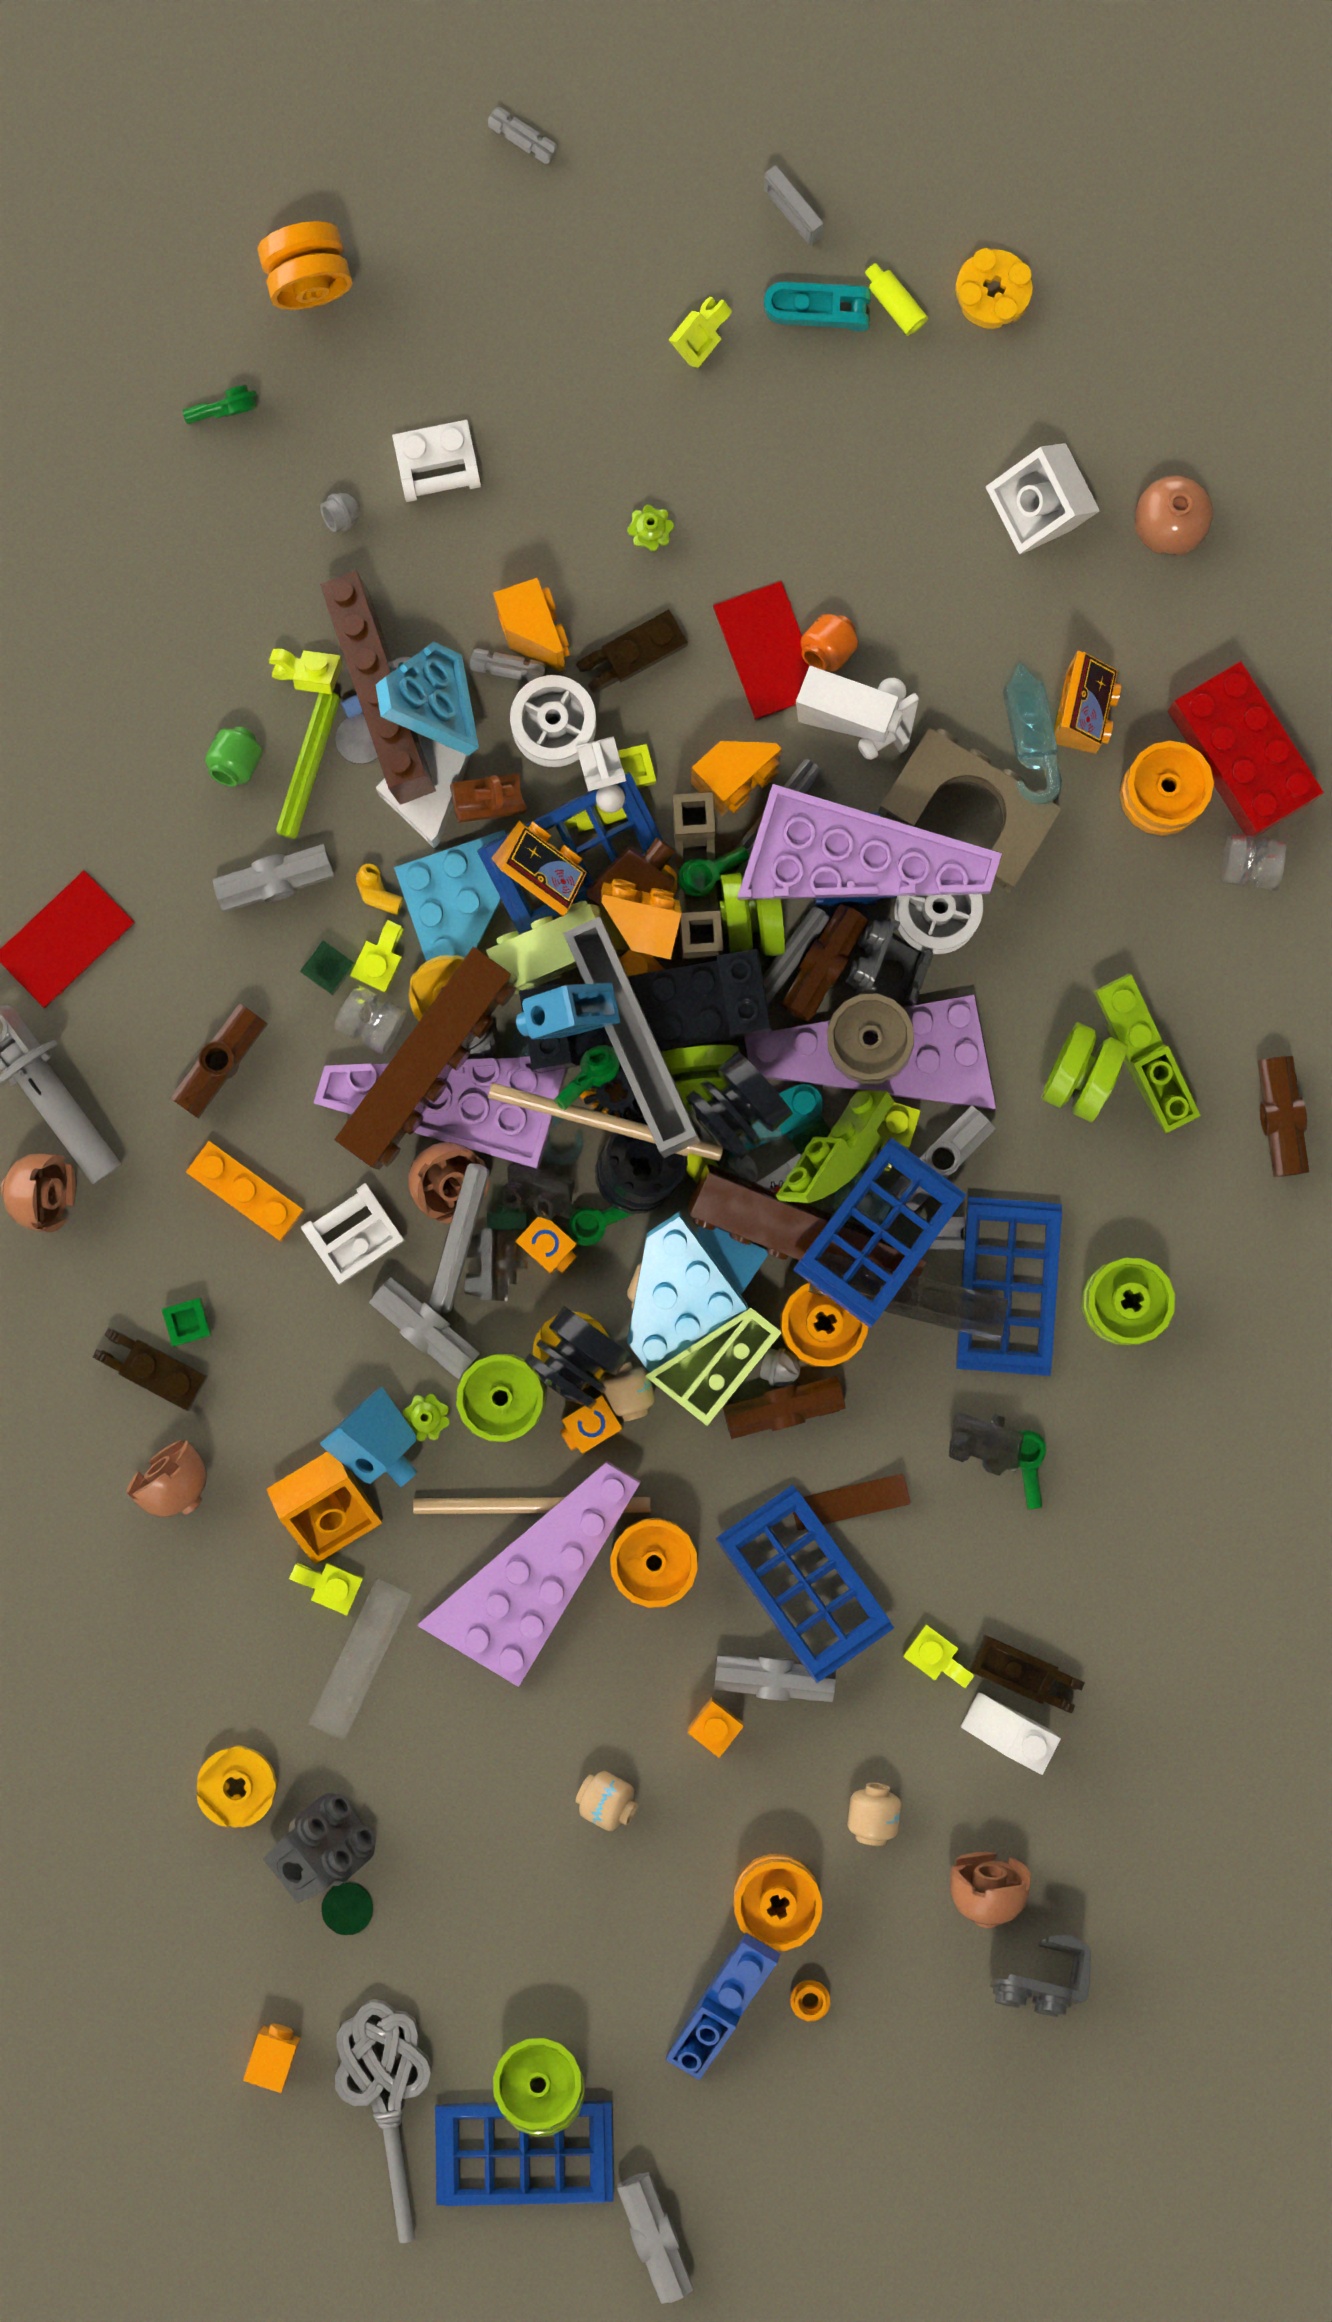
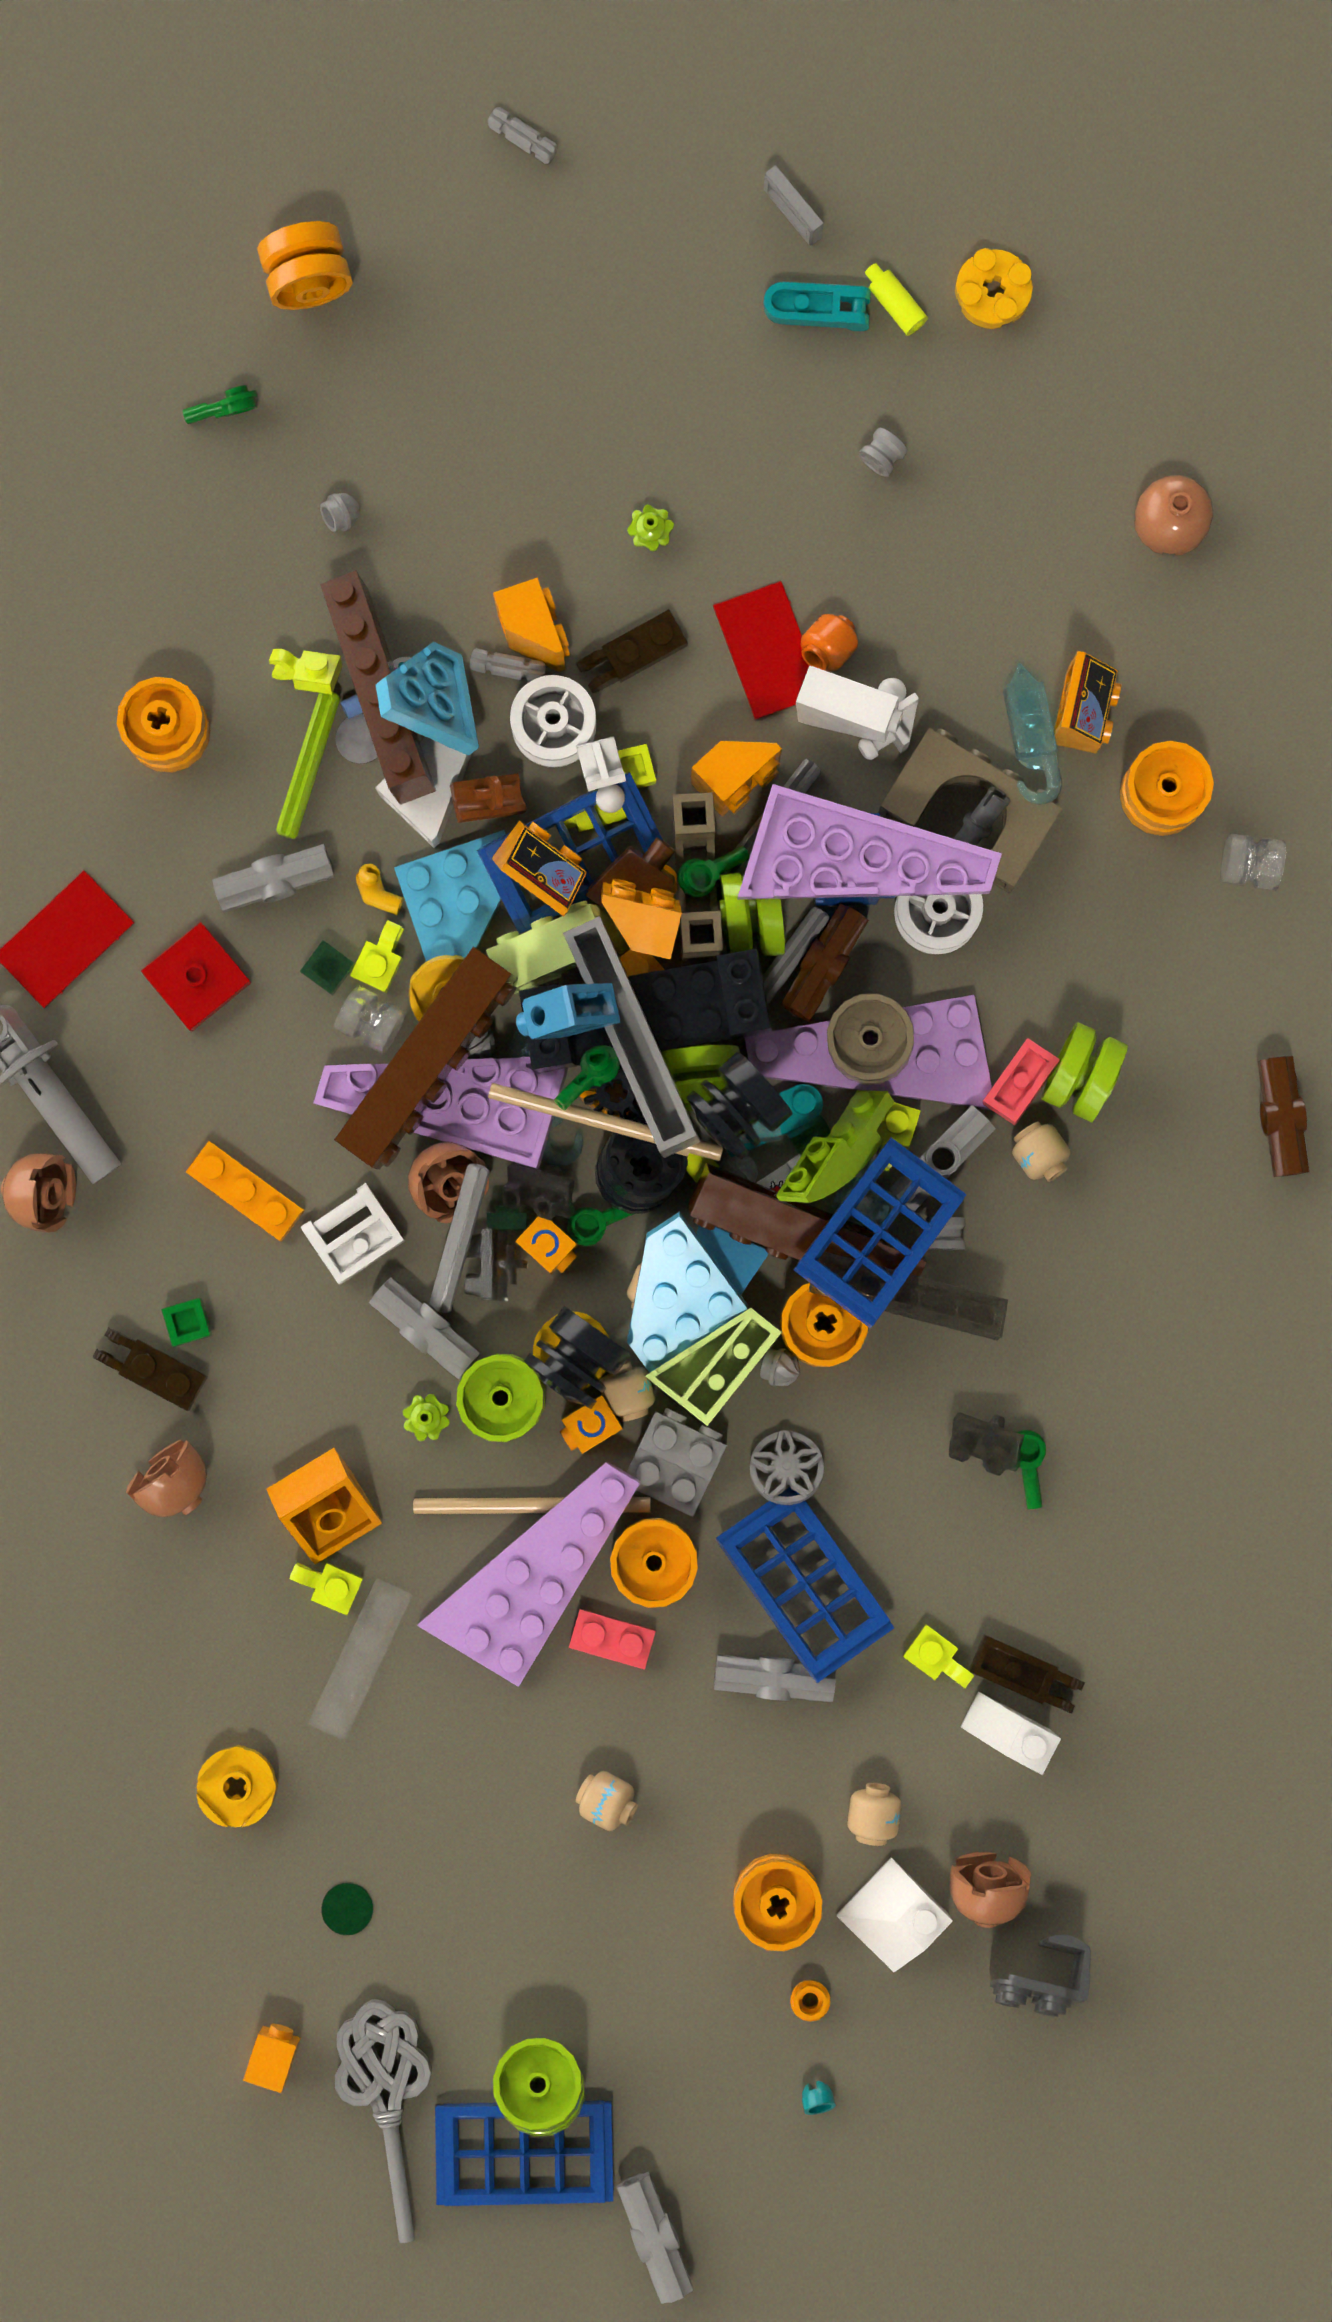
reddish brown piece [170,1003,268,1119] -> none
bright green head [205,727,262,787] -> none
dark grey piece [263,1793,376,1903] -> none
dark azure torso [320,1387,418,1488] -> none
white plate [392,420,481,502] -> none
blue slope [665,1933,781,2081] -> none
neon yellow plate [669,297,732,368] -> none
light orange brick [687,1697,744,1758] -> none
reddish brown piece [723,1376,846,1439] -> none
reddish brown sticker [793,1474,911,1530] -> none
dark grey piece [845,918,934,1005] -> none
blue piece [956,1197,1062,1376] -> none
white slope [985,443,1100,554] -> none
lime wheel [1081,1258,1175,1345] -> none
lime slope [1093,974,1201,1133] -> none
red brick [1167,661,1324,841] -> none
none -> light orange wheel [117,677,210,773]
none -> red plate [141,922,251,1032]
none -> coral plate [569,1608,656,1670]
none -> light grey plate [626,1408,727,1517]
none -> light grey wheel [750,1430,824,1505]
none -> teal hinge [802,2081,836,2115]
none -> white slope [836,1857,953,1972]
none -> light grey wheel [859,428,908,477]
none -> dark grey pin [953,787,1011,846]
none -> coral plate [983,1038,1060,1126]
none -> tan head [1012,1121,1071,1182]

